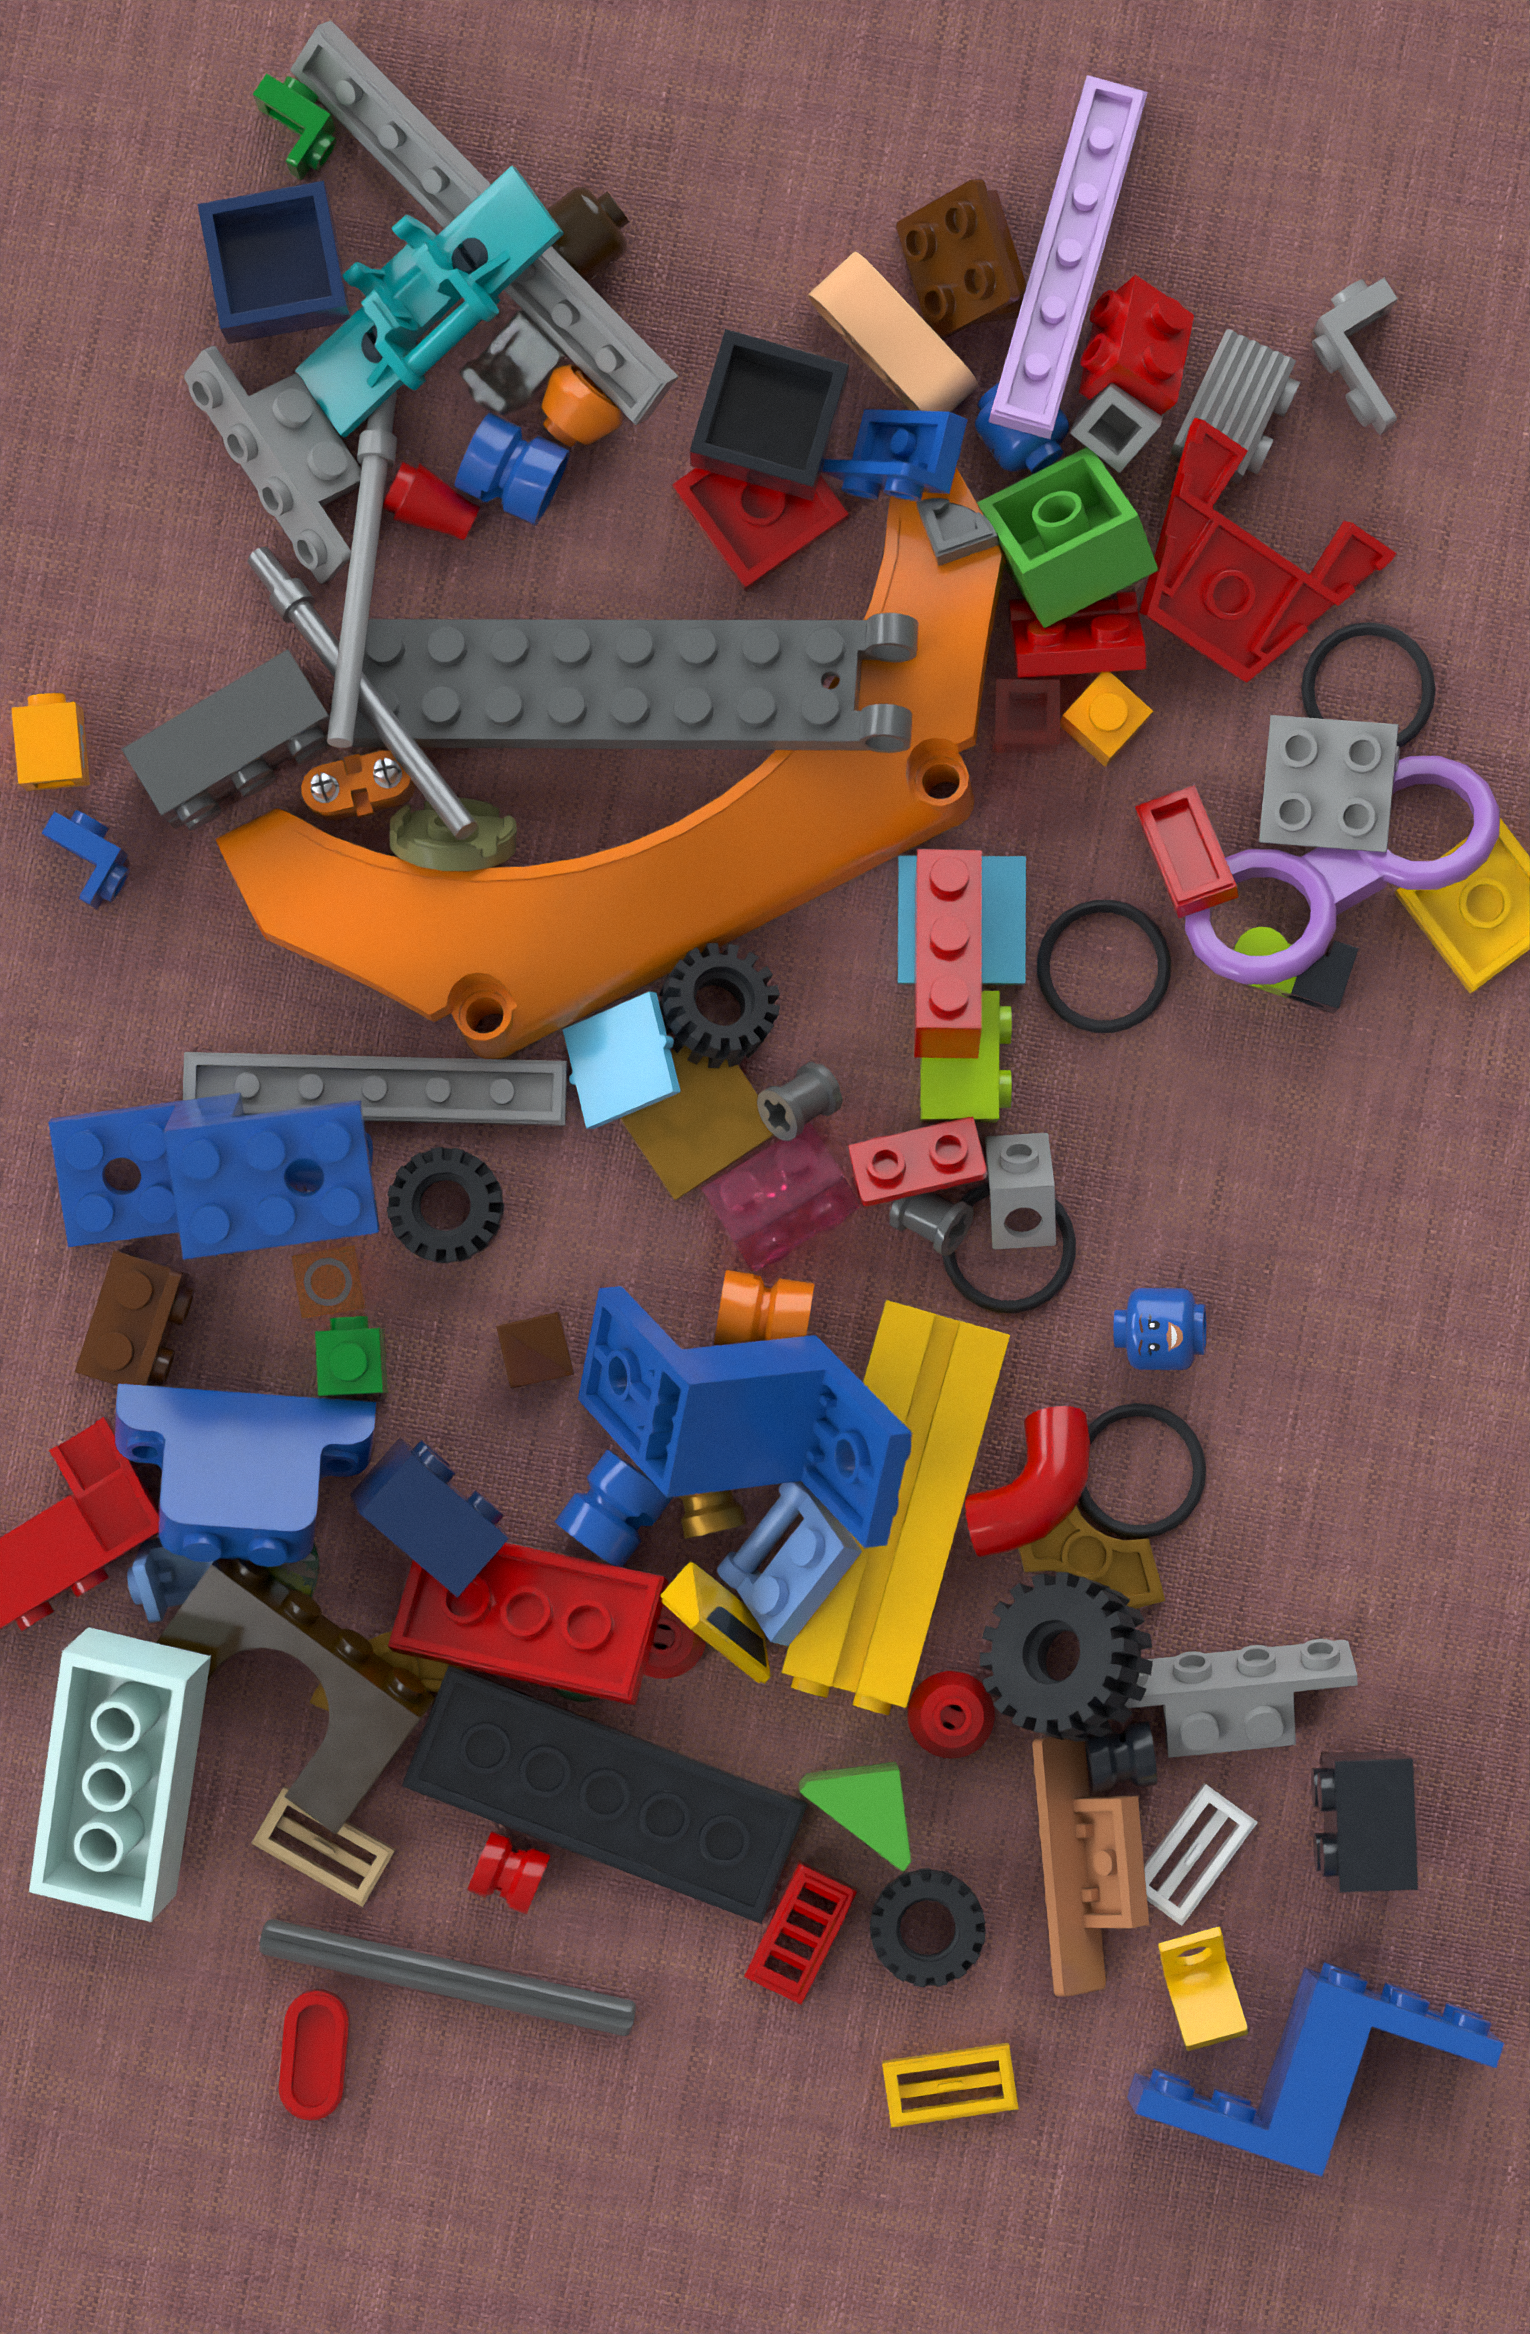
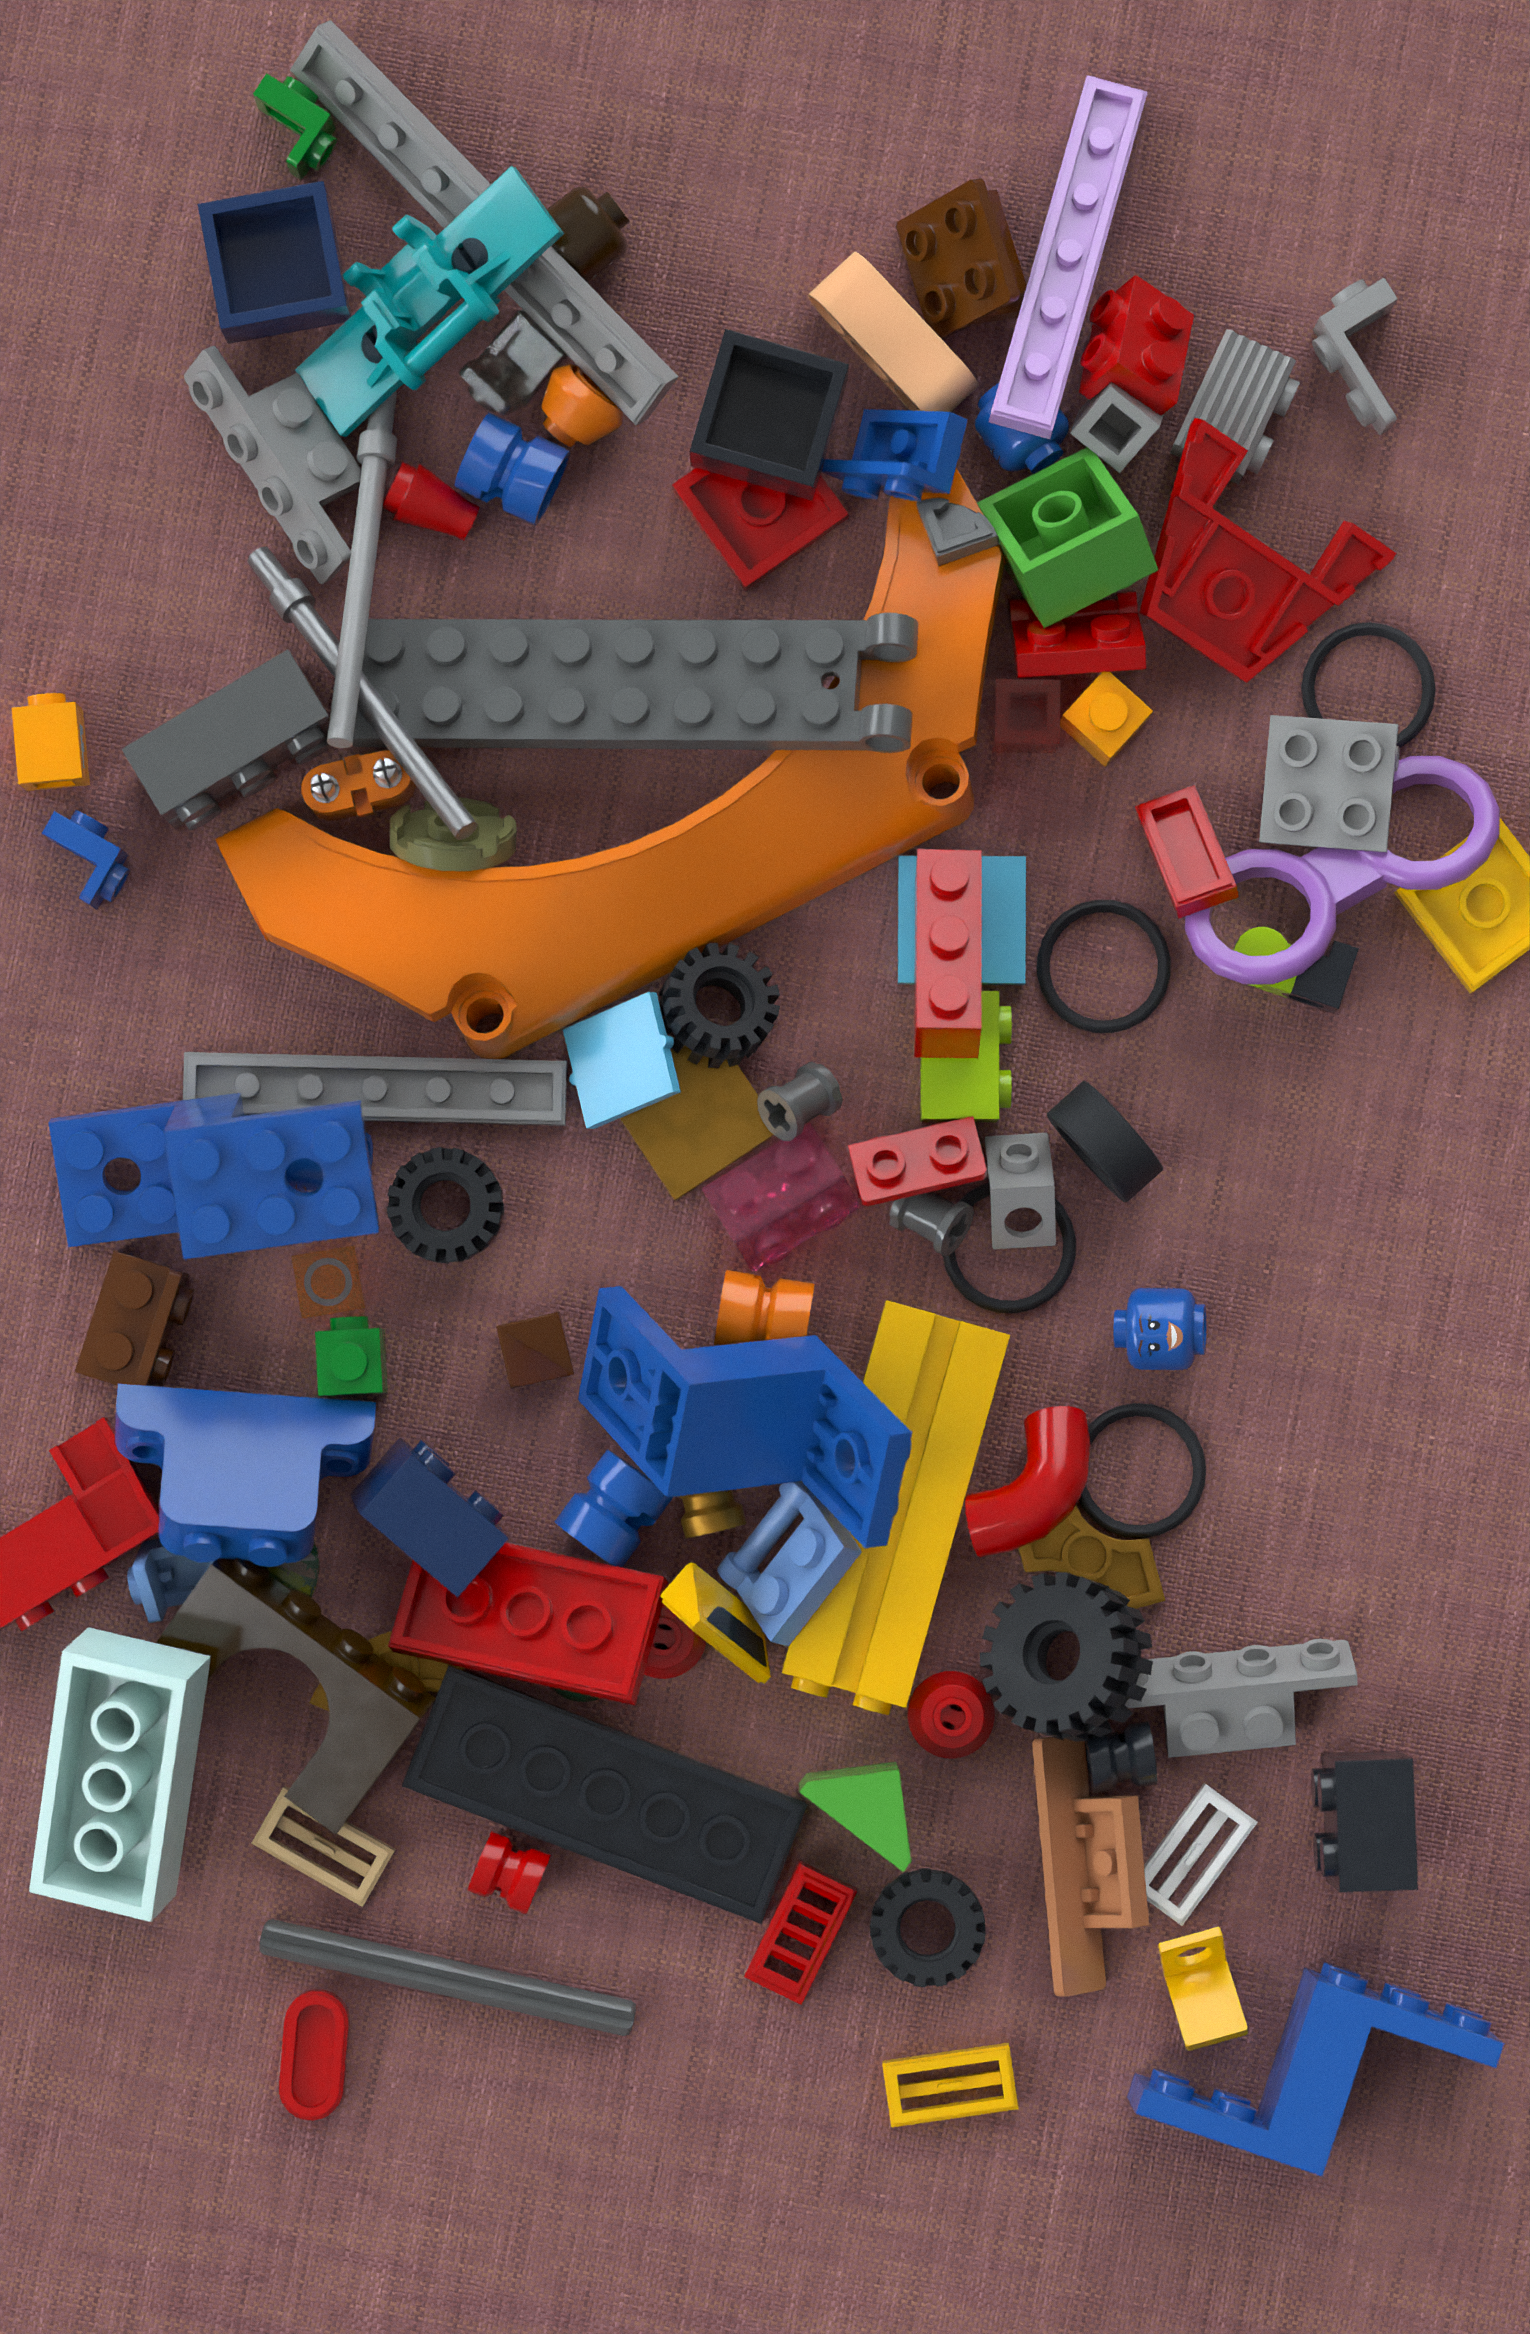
none -> black tyre [1047,1081,1163,1202]

